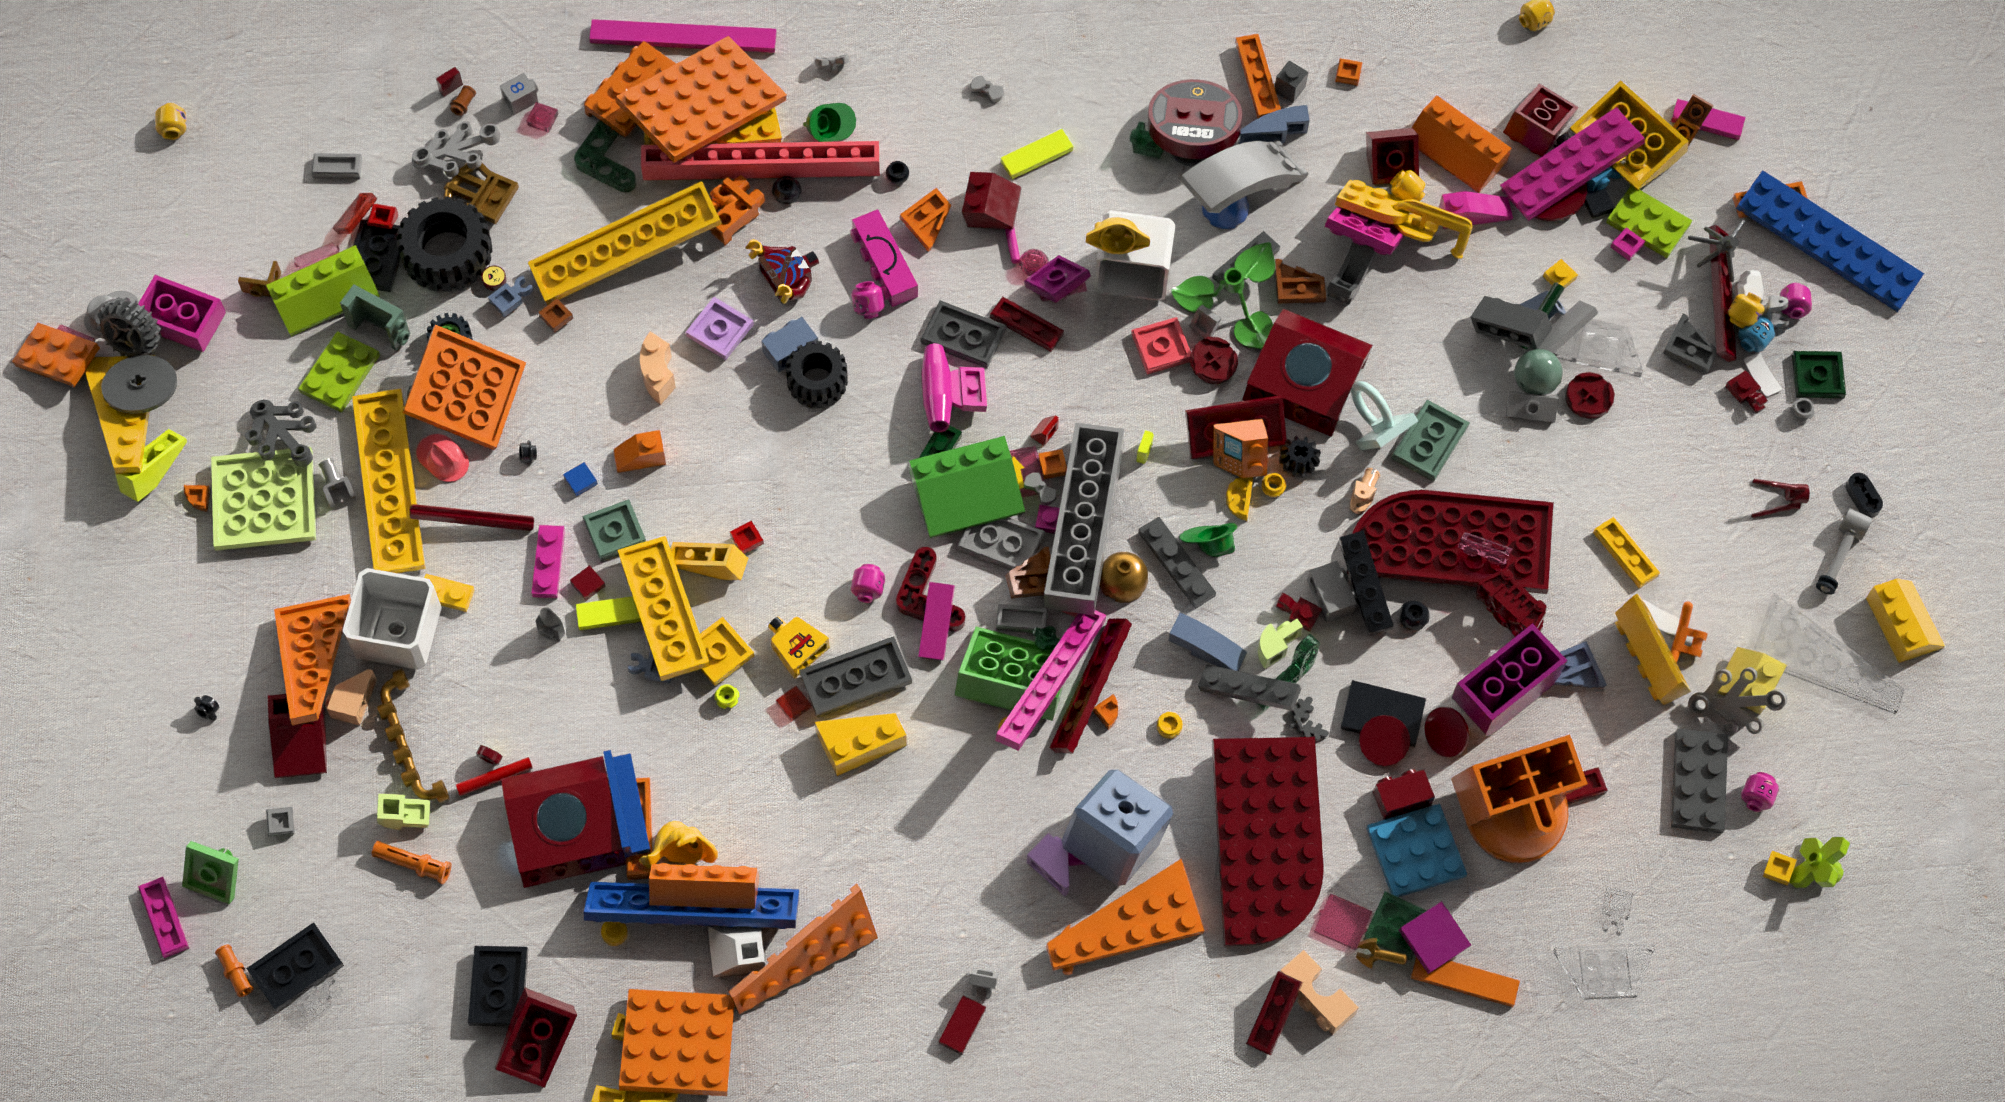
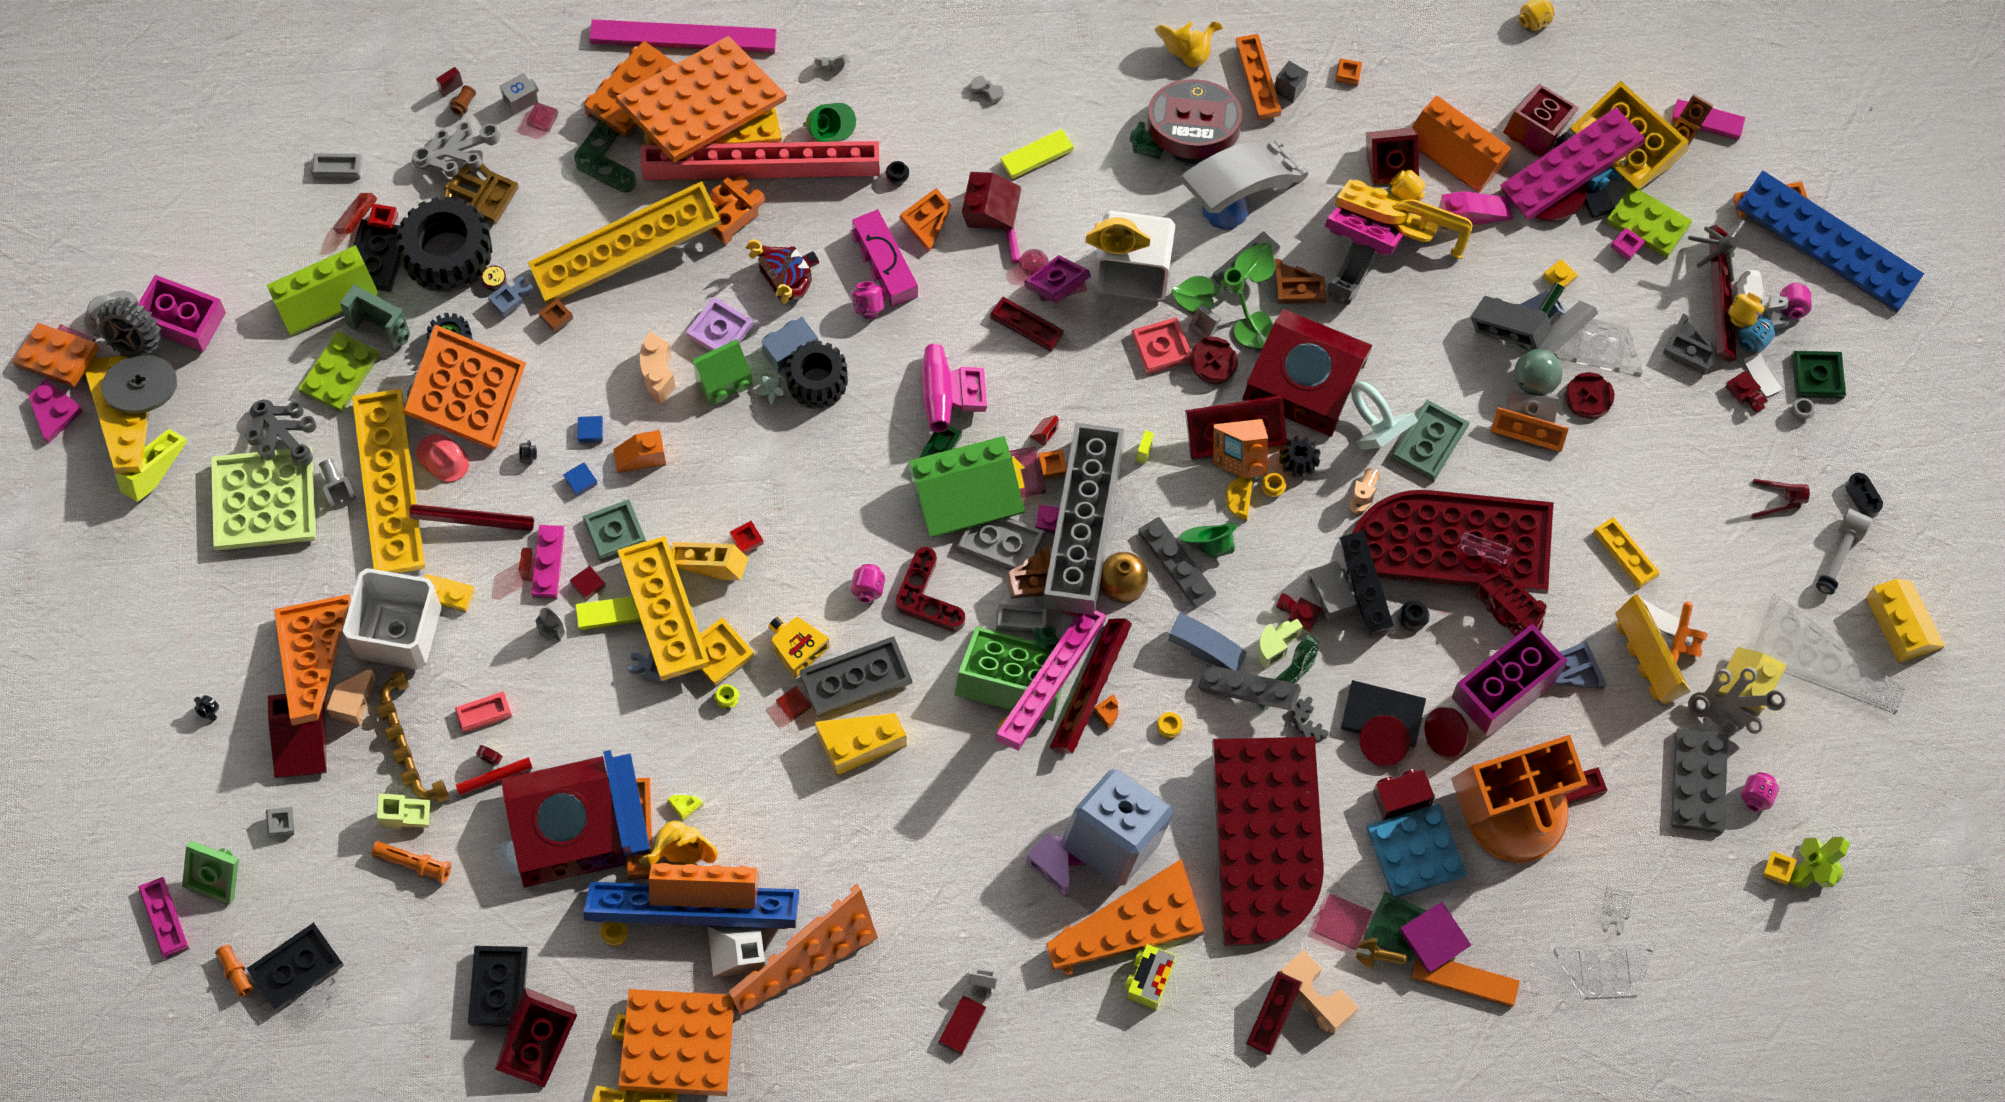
yellow head [155,103,187,140] -> none
orange tile [184,485,210,512] -> none
pearl gold bracket [238,261,281,297] -> none
clear pink piece [294,242,340,270] -> none
black plate [772,176,802,204] -> none
dark pink tile [918,582,955,661] -> none
dark grey tile [921,300,1006,369] -> none
light grey piece [1023,473,1057,505] -> none
sand blue slope [1238,105,1310,144] -> none
none -> dark pink wing [28,379,83,444]
none -> coral tile [455,691,512,733]
none -> clear red tile [519,547,534,581]
none -> blue tile [577,416,603,442]
none -> neon yellow tile [667,794,703,821]
none -> bright green slope [693,339,753,405]
none -> light aqua plant [758,376,786,404]
none -> brick [1124,944,1176,1010]
none -> yellow piece [1154,21,1223,68]
none -> orange plate [1490,407,1569,452]

